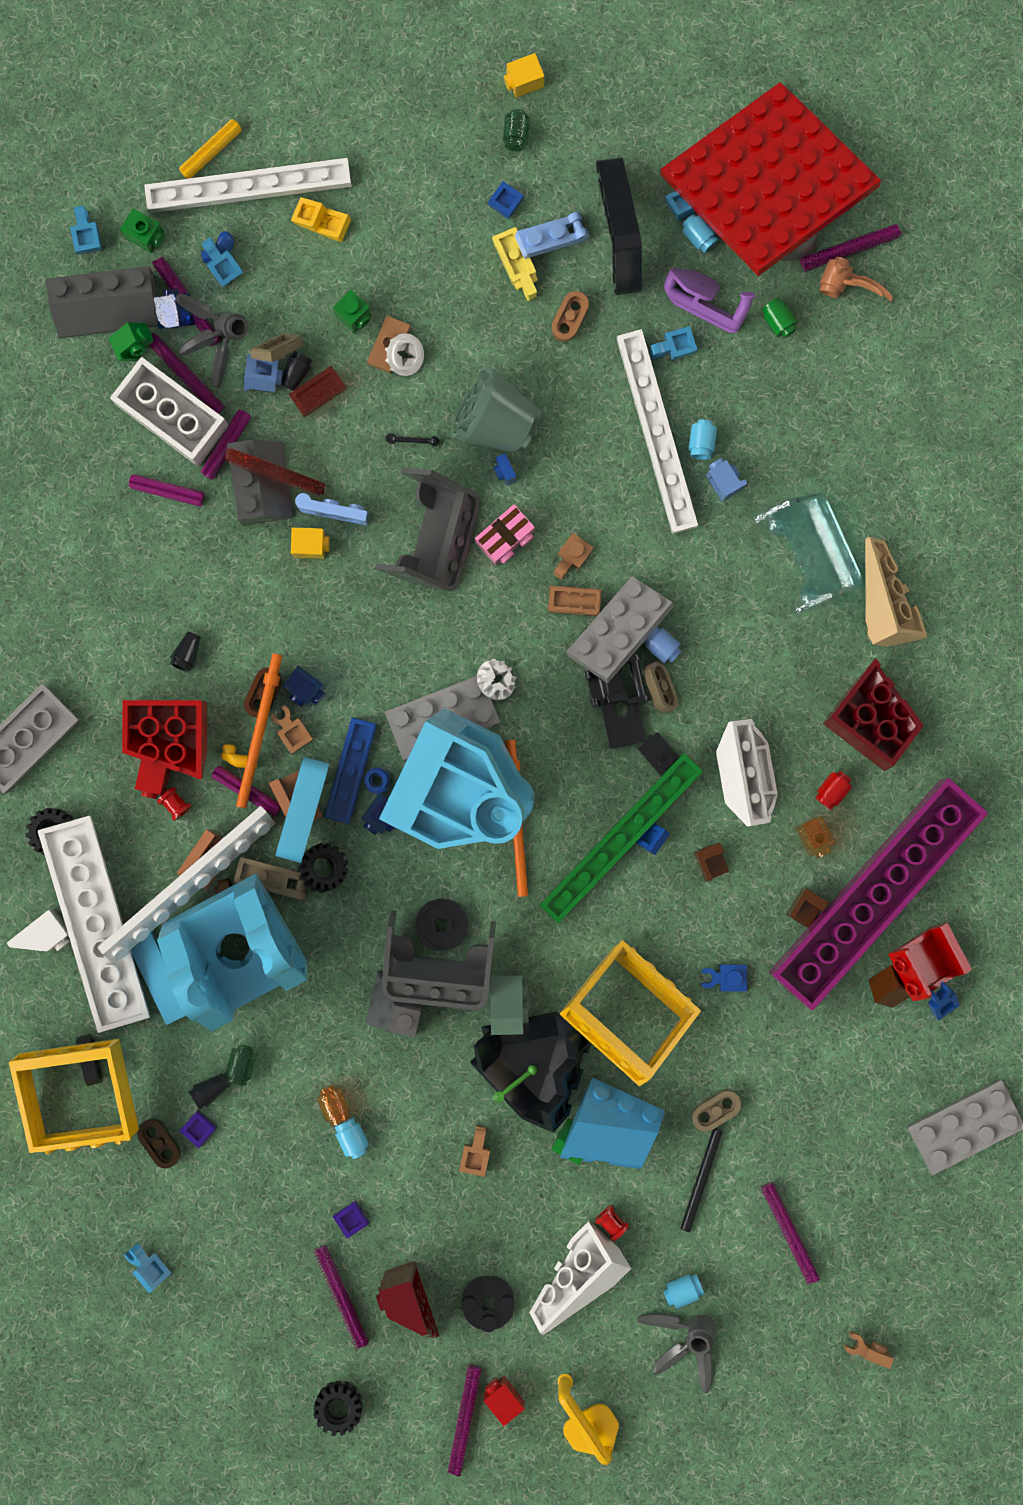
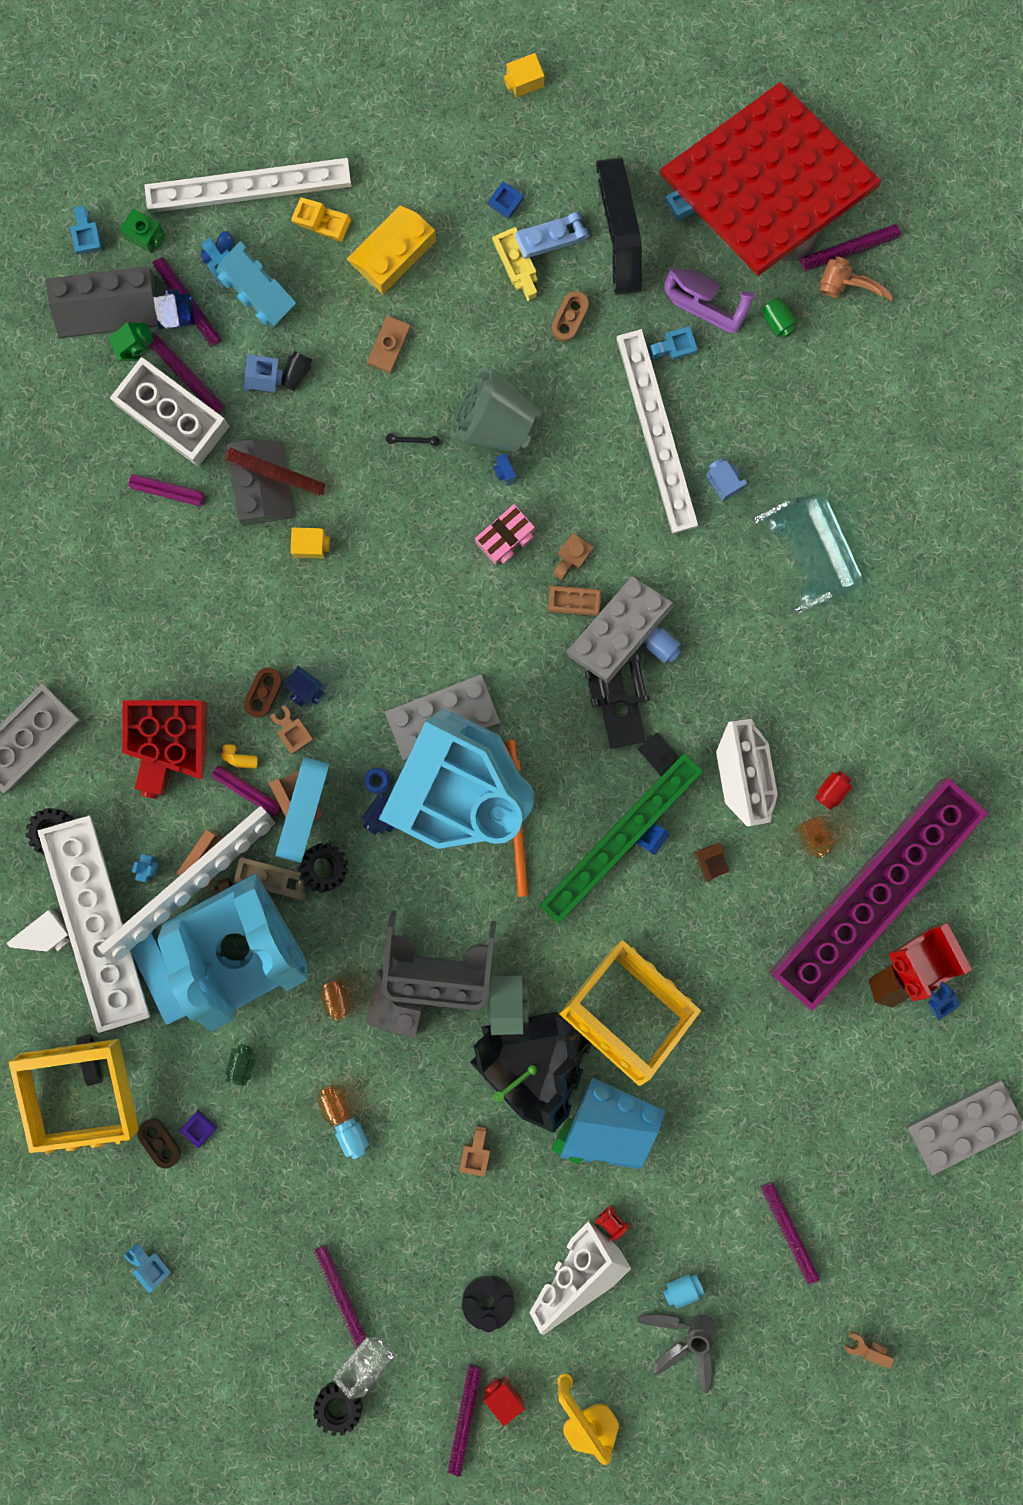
red bush [157,787,192,821] -> none
black cone [170,632,201,672] -> none
dark grey plant [176,294,248,388] -> none
yellow axle [179,119,242,179] -> none
black cone [188,1073,230,1109] -> none
magenta axle [201,409,251,480] -> none
orange bar [236,653,283,808] -> none
dark tan plate [250,333,304,362] -> none
clear red plate [289,366,346,418] -> none
light blue plate [295,493,369,526] -> none
blue tile [324,717,377,824] -> none
green brick [333,289,372,334] -> none
dark purple tile [333,1200,370,1239] -> none
dark grey windscreen [375,468,480,591] -> none
dark red wedge [376,1261,440,1338] -> none
white gear [385,333,424,376] -> none
black plate [416,898,468,951] -> none
white gear [477,659,517,700] -> none
clear green brick [502,109,530,152] -> none
dark tan plate [644,661,678,713] -> none
black bar [680,1128,723,1232] -> none
medium azure brick [682,214,720,253] -> none
medium azure brick [689,420,717,460] -> none
dark tan plate [691,1090,741,1132] -> none
blue plate [701,964,747,991] -> none
reddish brown panel [786,888,829,927] -> none
dark red wedge [822,658,924,771] -> none
tan wedge [865,537,927,647] -> none
none -> dark azure plate [132,854,159,882]
none -> medium azure wedge [216,241,296,327]
none -> clear orange brick [320,980,351,1020]
none -> clear brick [332,1337,397,1399]
none -> yellow slope [347,205,436,295]

